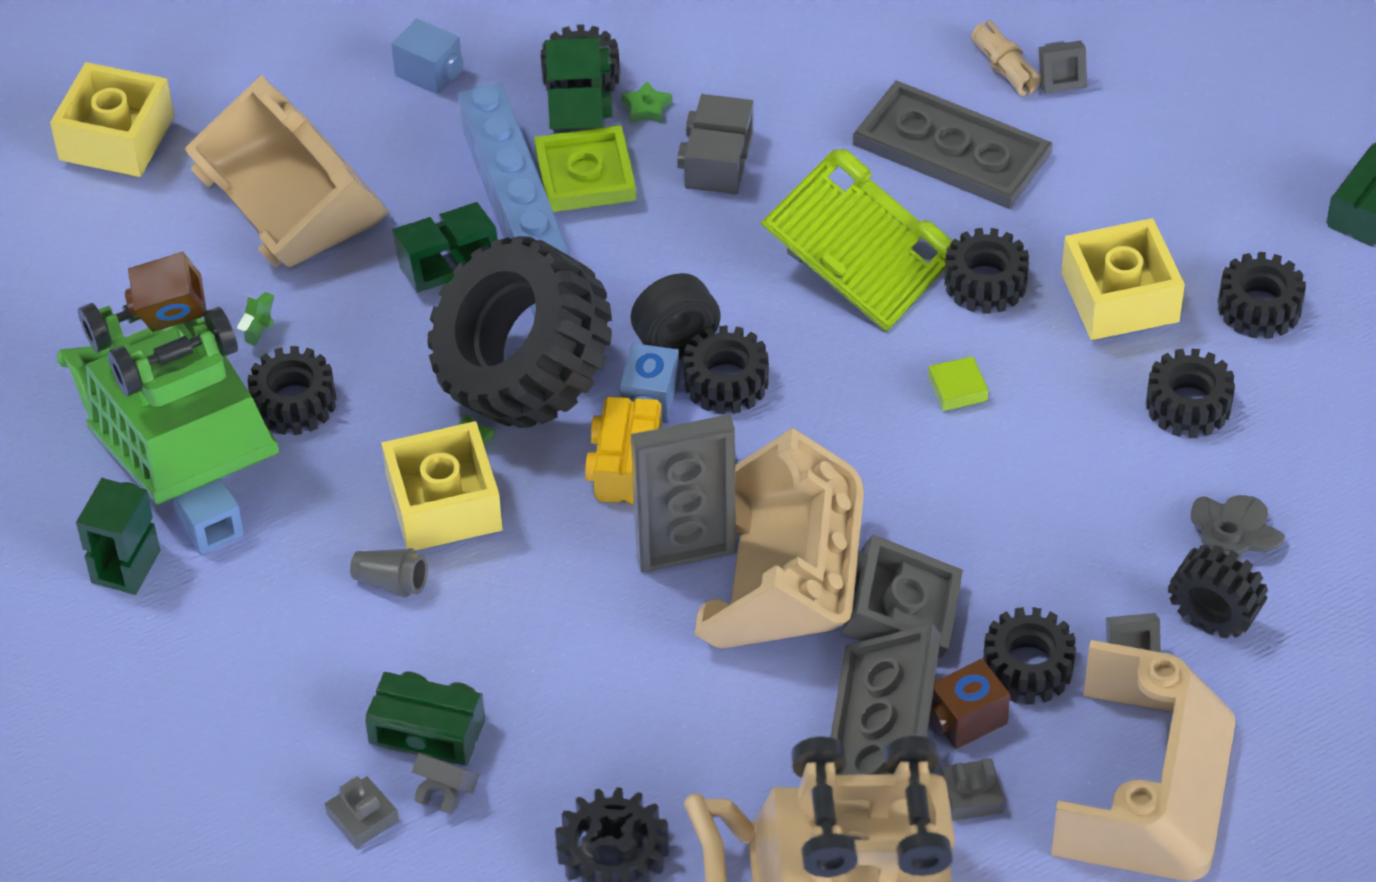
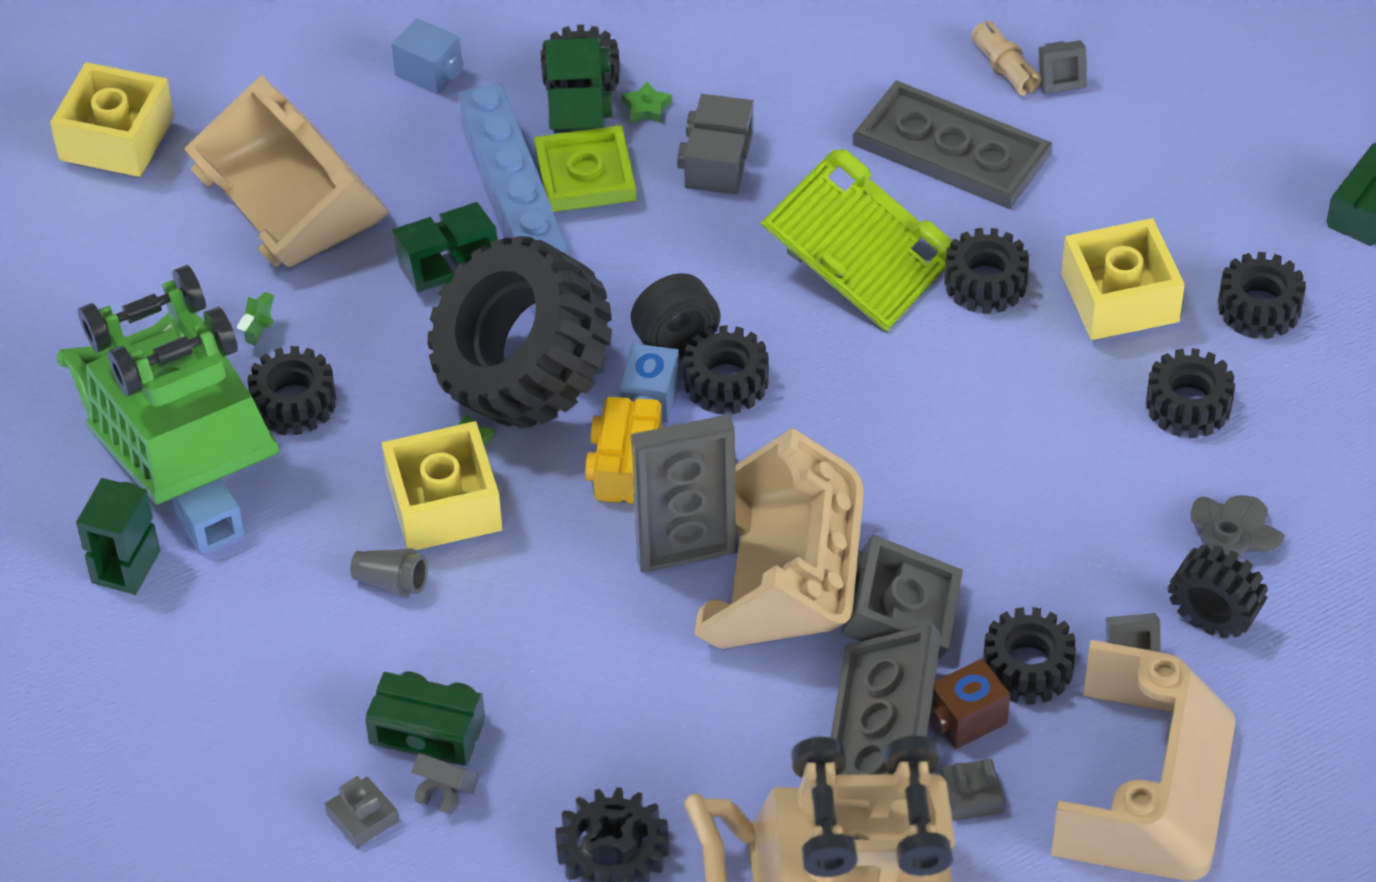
reddish brown brick [125,251,207,332] -> none
lime tile [928,356,989,411] -> none

